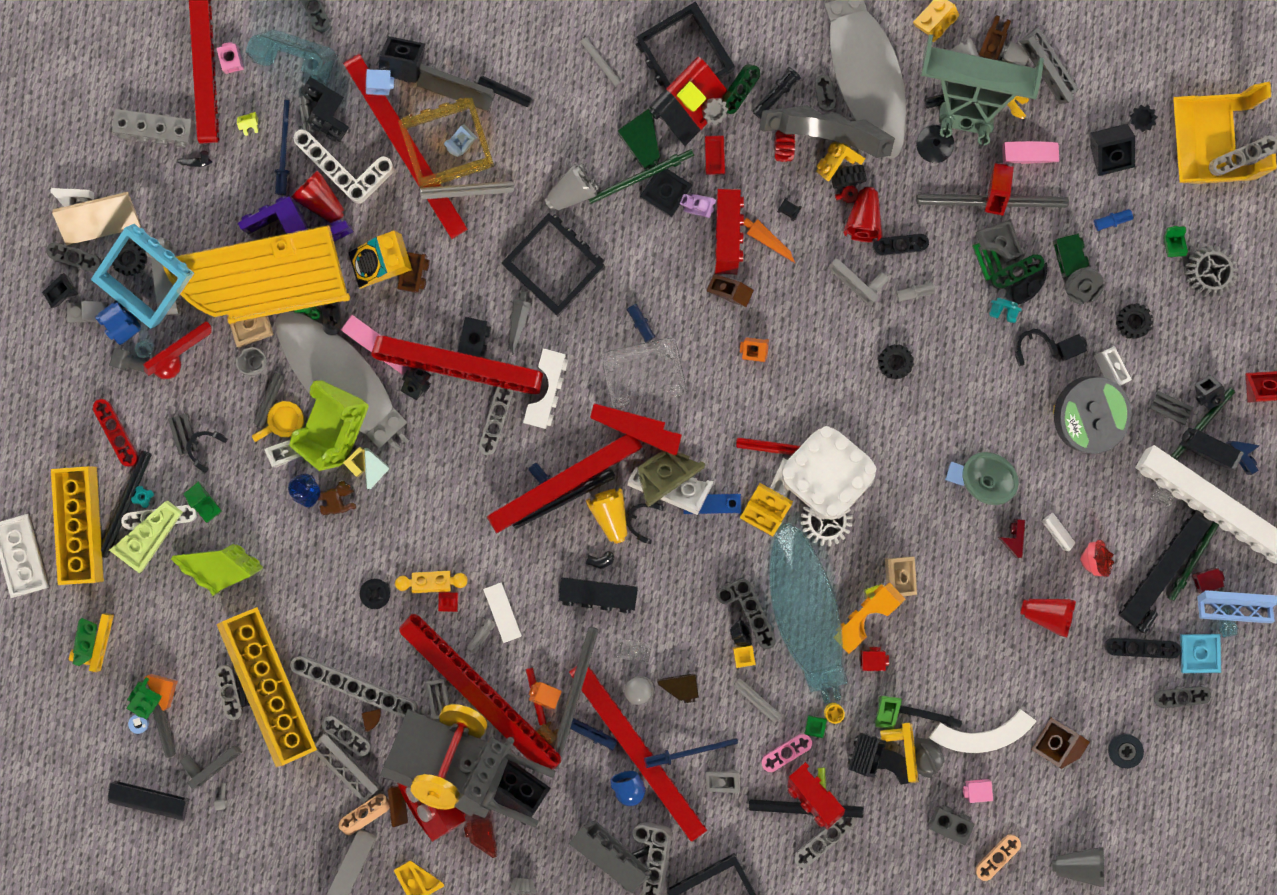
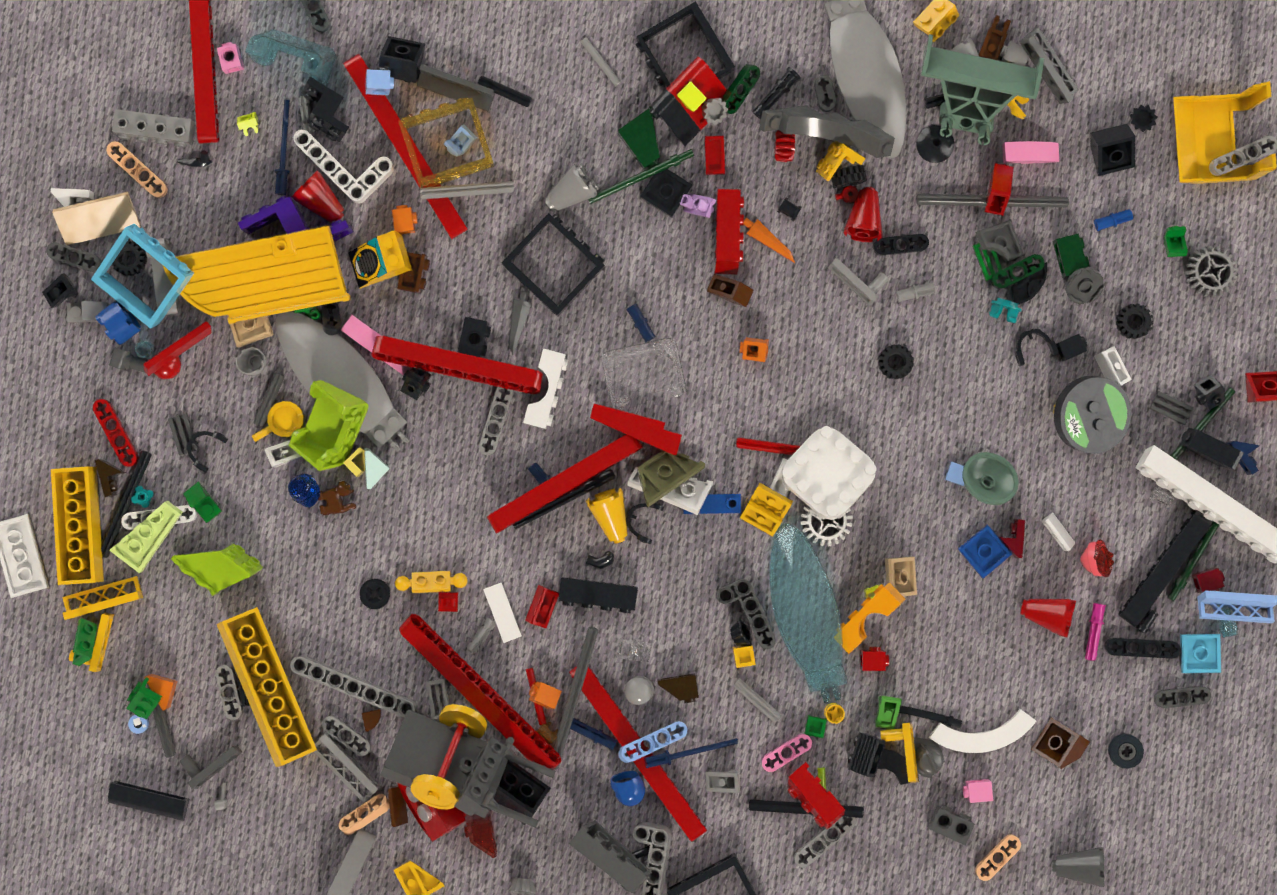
none -> yellow fence [62,576,143,620]
none -> dark brown slope [95,459,126,497]
none -> light nougat beam [106,141,168,198]
none -> orange brick [392,205,418,234]
none -> red slope [525,585,559,628]
none -> light blue beam [619,721,687,763]
none -> blue plate [958,524,1012,579]
none -> dark pink axle [1085,603,1106,661]

